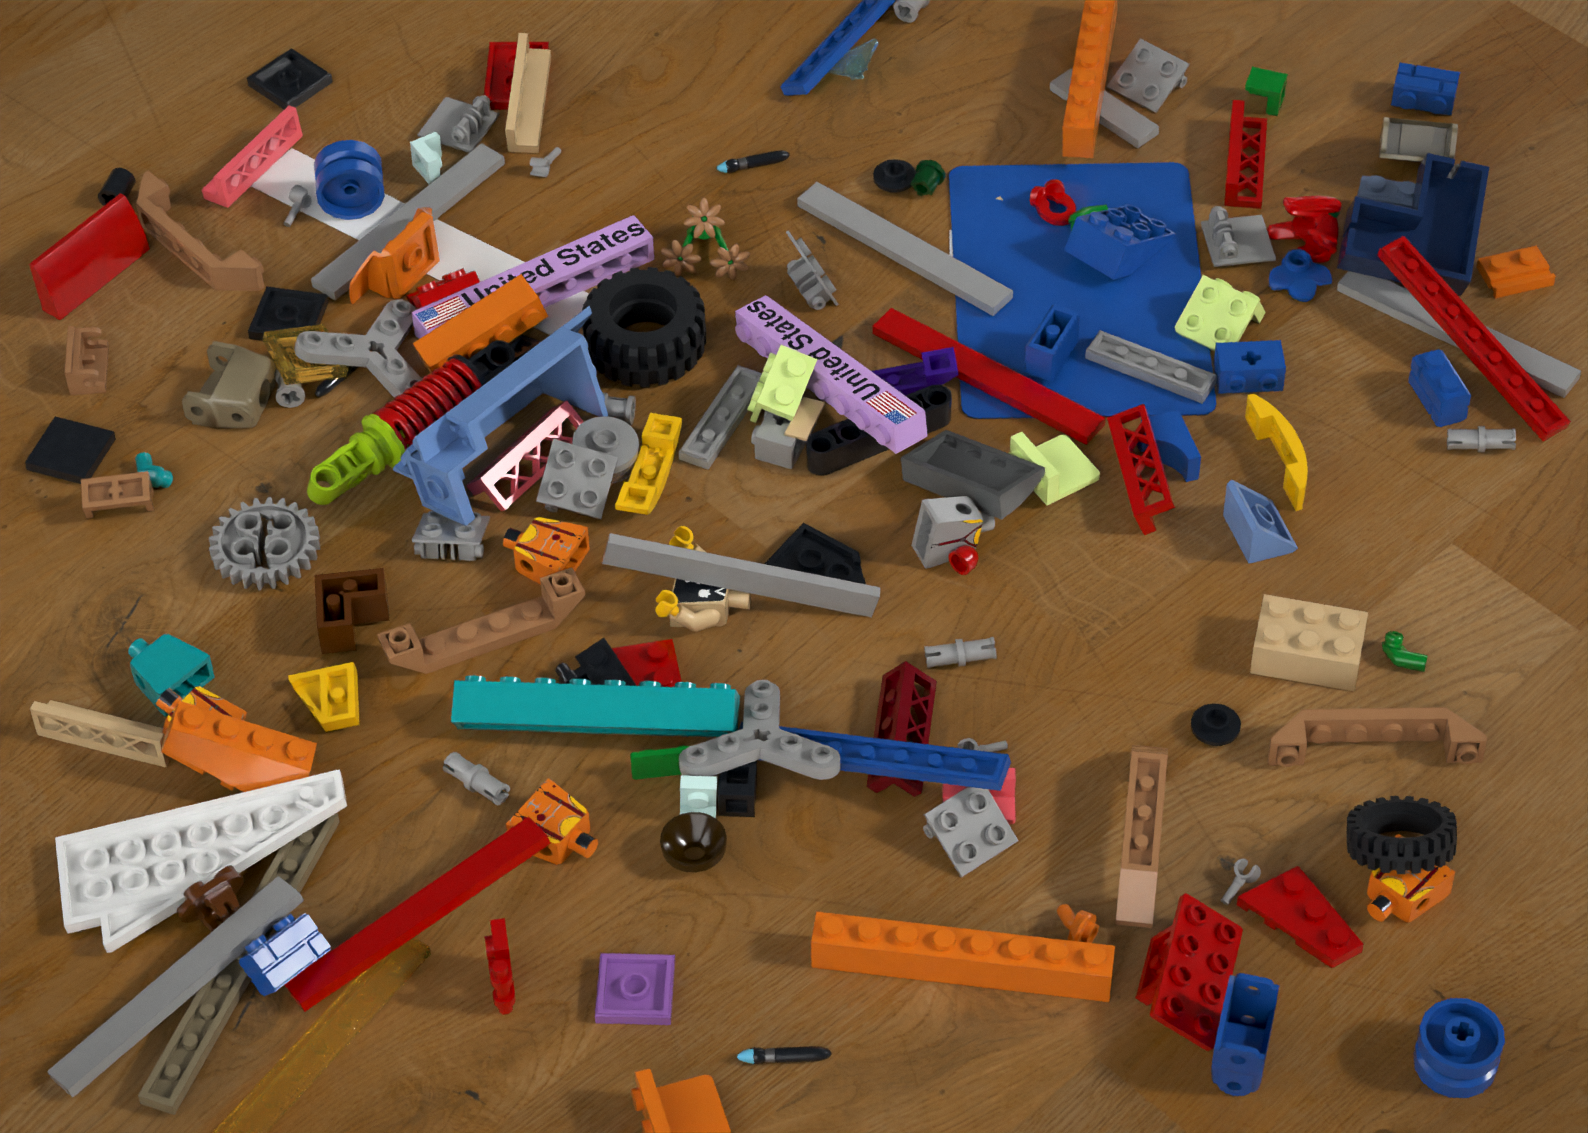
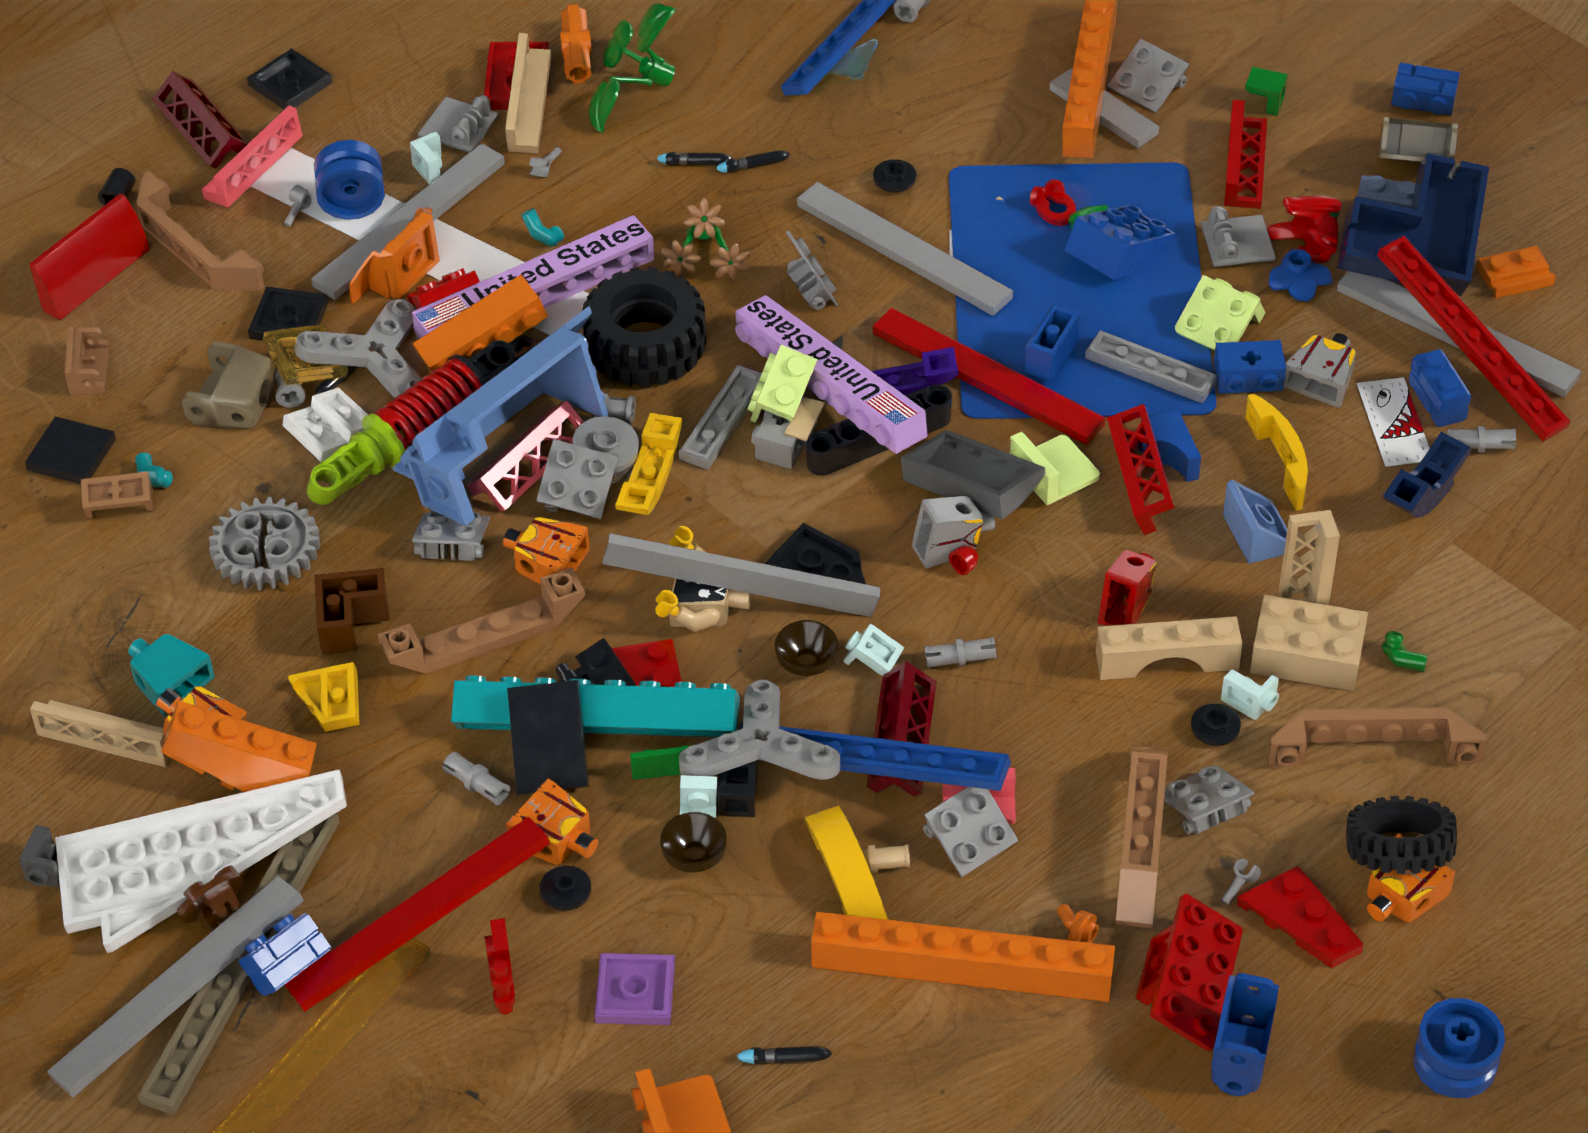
dark green hose [910,160,946,196] -> none
light grey hand [958,738,1008,752] -> none
none -> dark grey bracket [19,825,60,887]
none -> dark red fence [152,71,249,169]
none -> white slope [282,387,368,462]
none -> black tile [507,680,589,795]
none -> teal arm [521,208,564,247]
none -> black piece [540,865,591,911]
none -> orange piece [560,4,592,84]
none -> green plant [588,3,677,133]
none -> black piece [657,152,732,166]
none -> dark brown piece [775,620,838,676]
none -> yellow slope [805,805,888,920]
none -> light aqua bracket [843,623,905,676]
none -> tan pin [862,844,910,874]
none -> tan arch [1096,616,1243,680]
none -> red torso [1097,550,1157,626]
none -> light grey hinge [1164,765,1254,835]
none -> light aqua bracket [1221,669,1279,721]
none -> tan fence [1278,510,1340,605]
none -> light grey torso [1284,333,1356,408]
none -> white sticker [1356,377,1430,467]
none -> dark blue arch [1383,431,1471,517]

